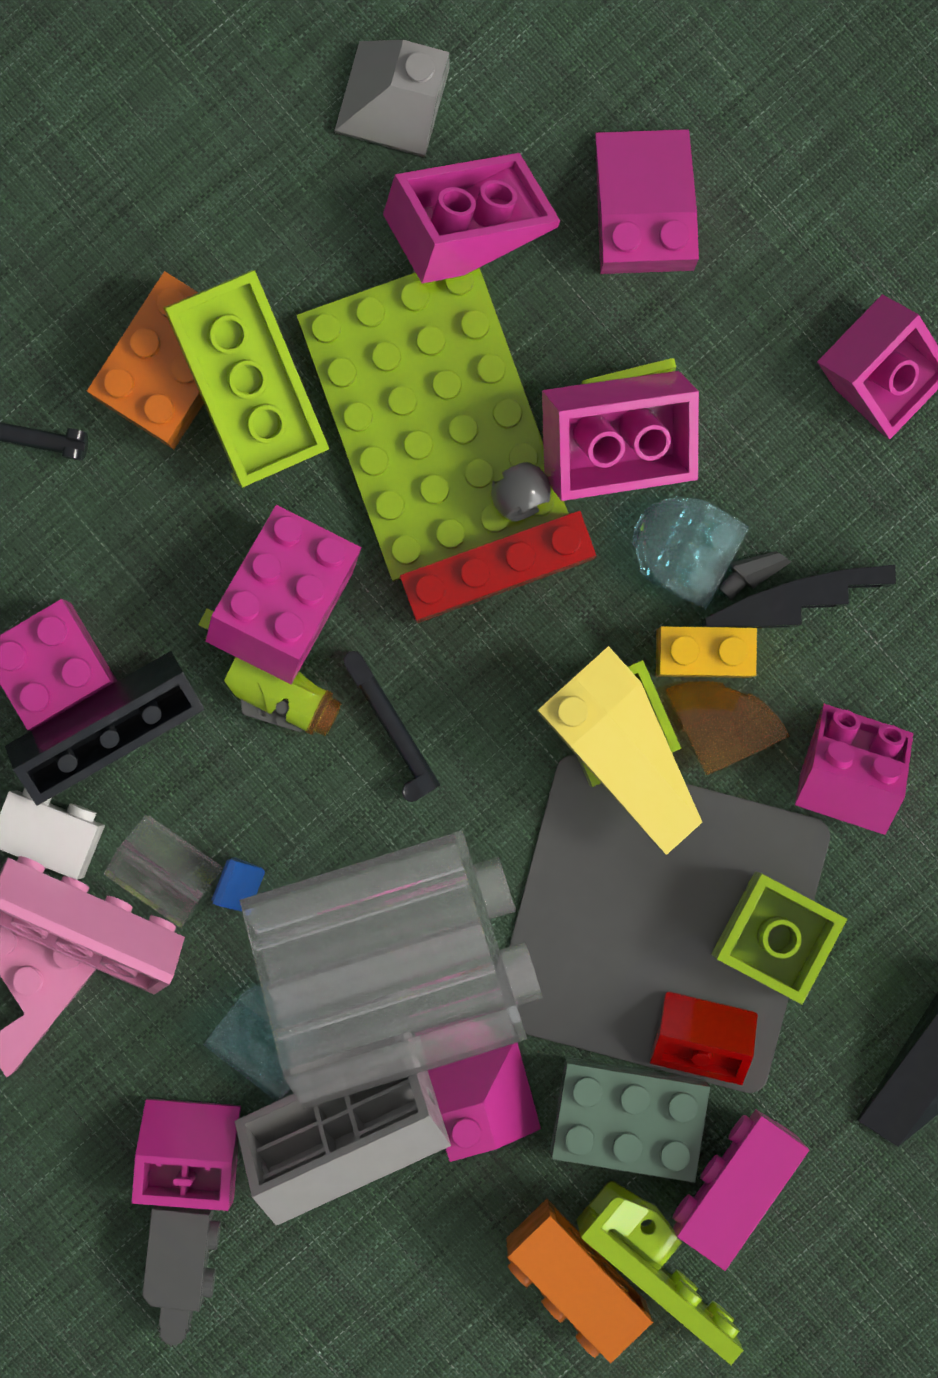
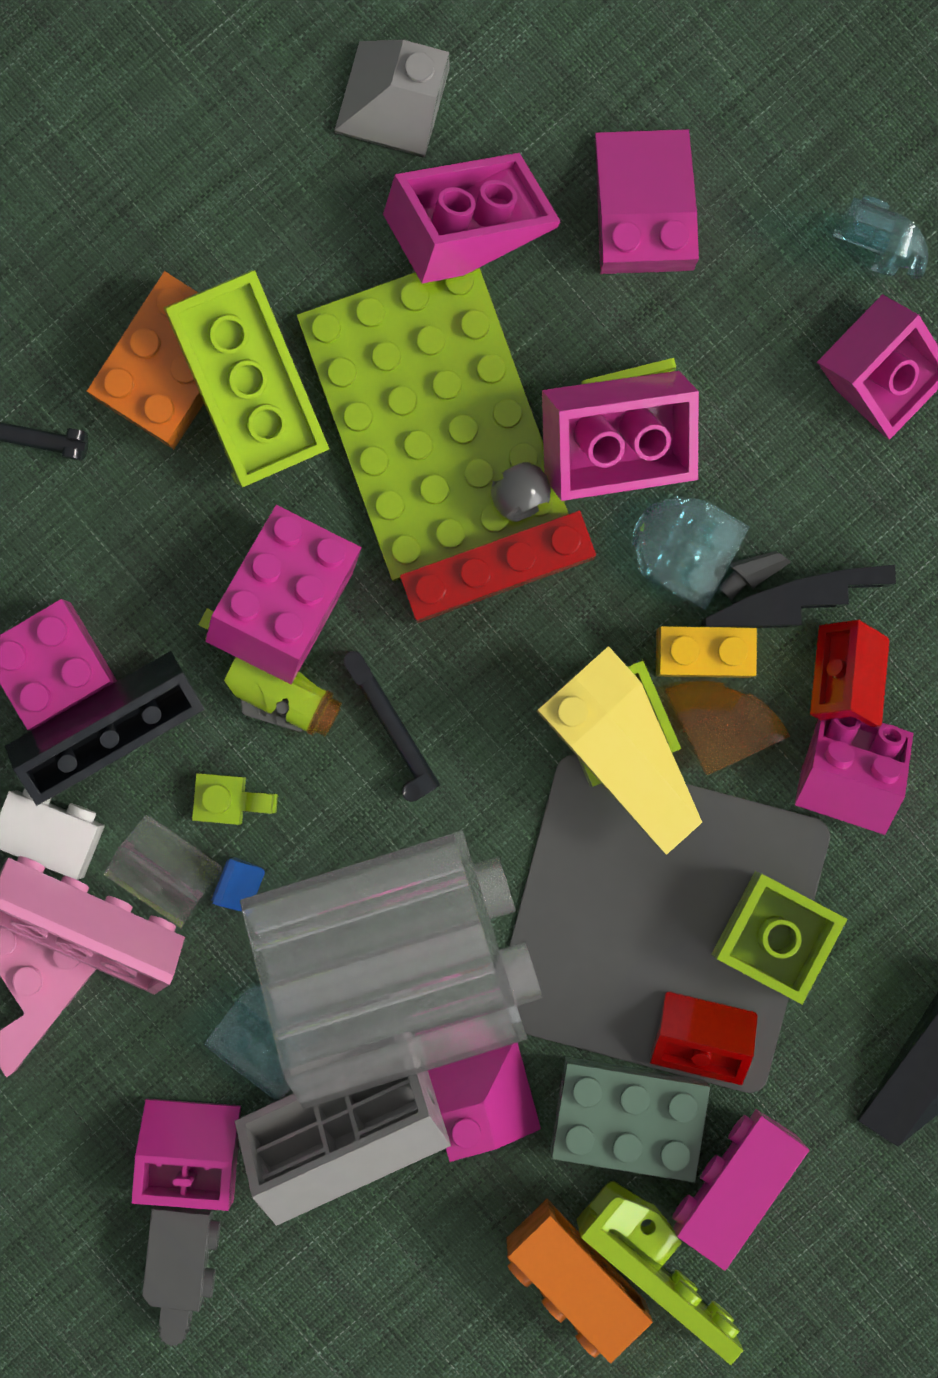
none -> lime plate [192,773,278,825]
none -> red panel [810,620,889,727]
none -> clear light blue slope [833,196,928,279]

